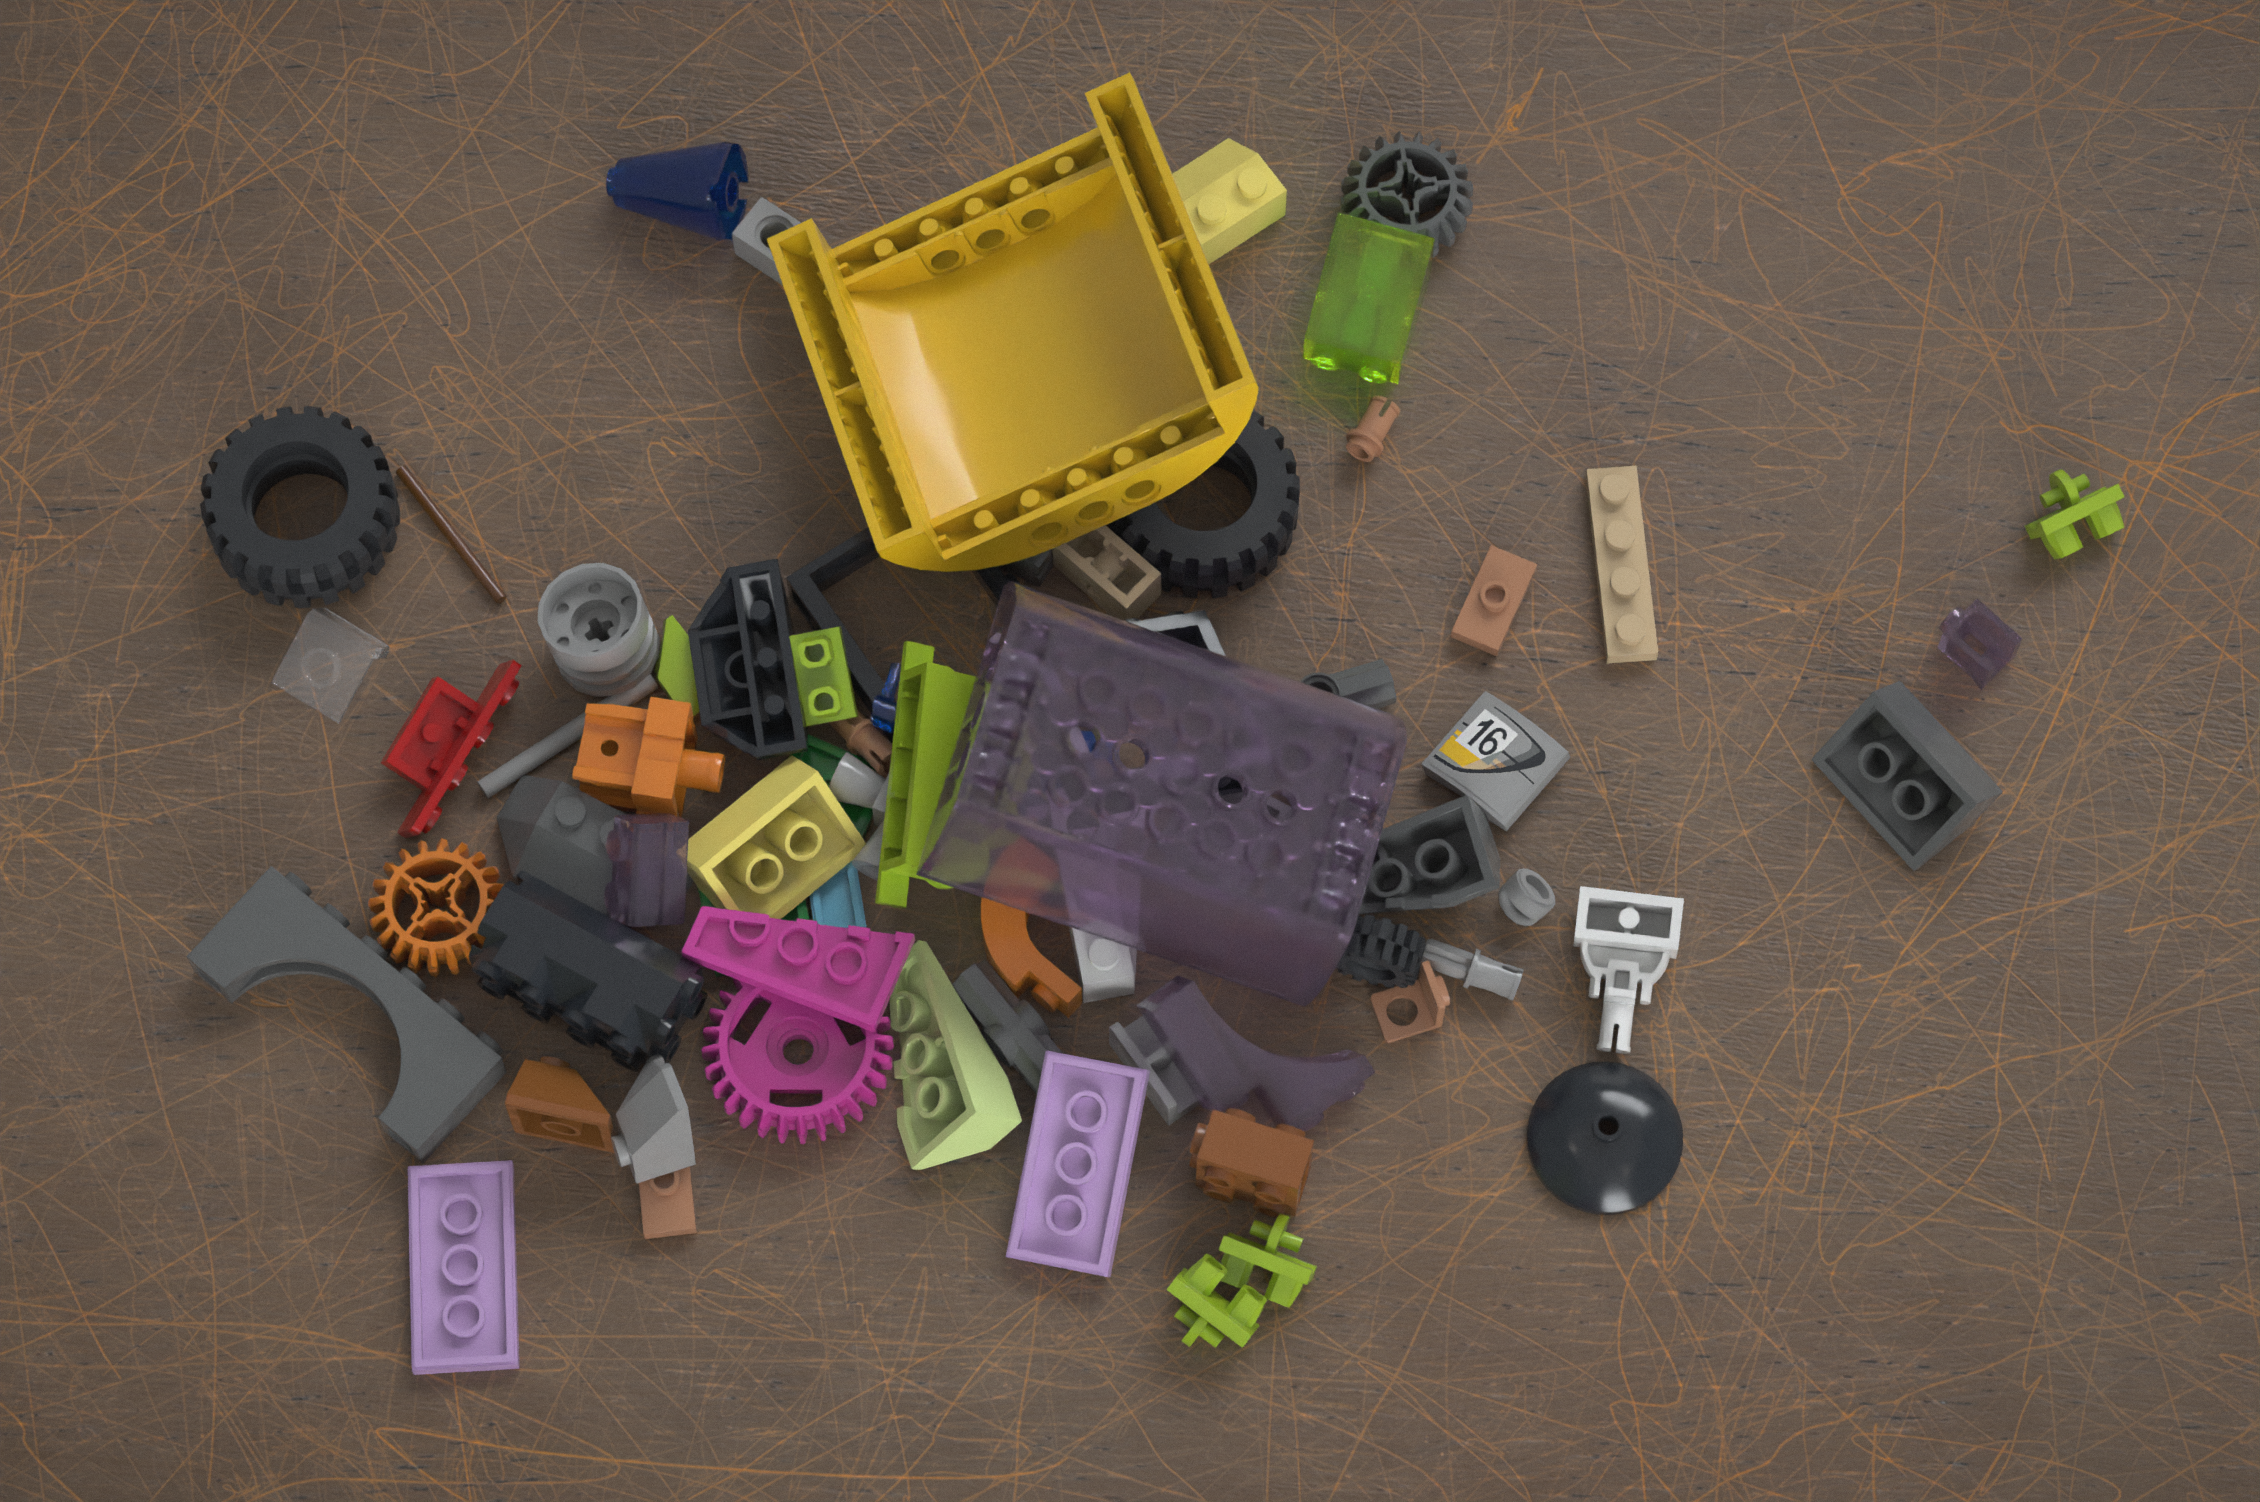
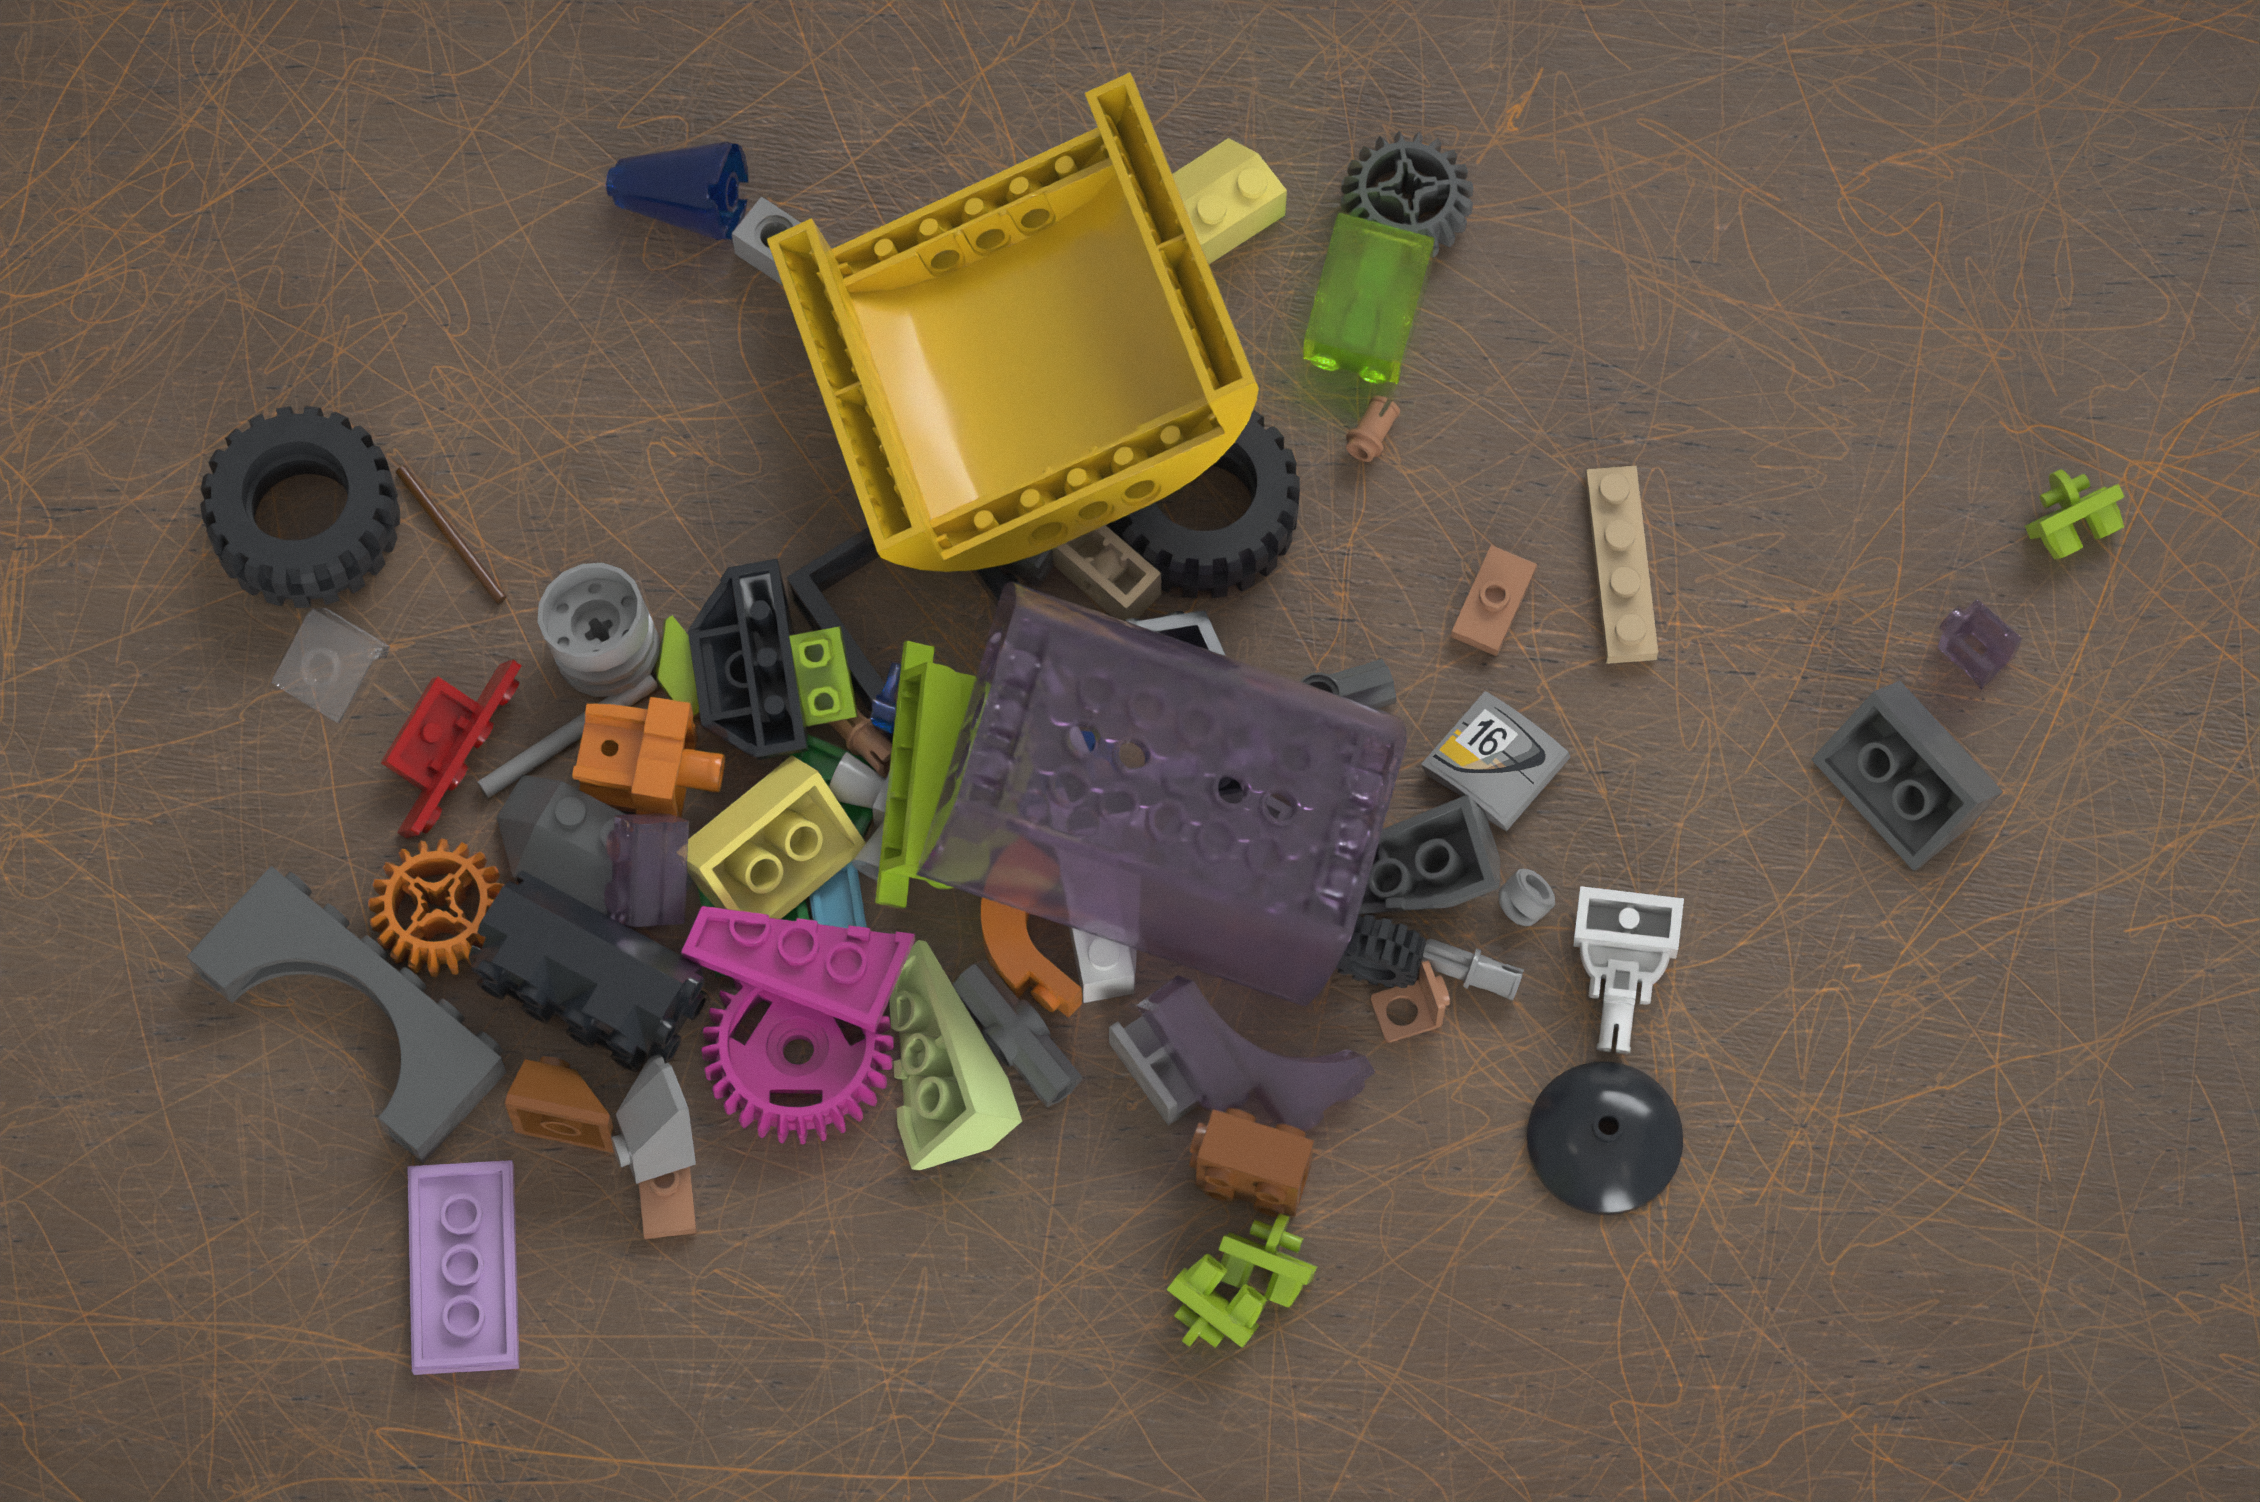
lavender tile [1006,1051,1150,1277] -> none

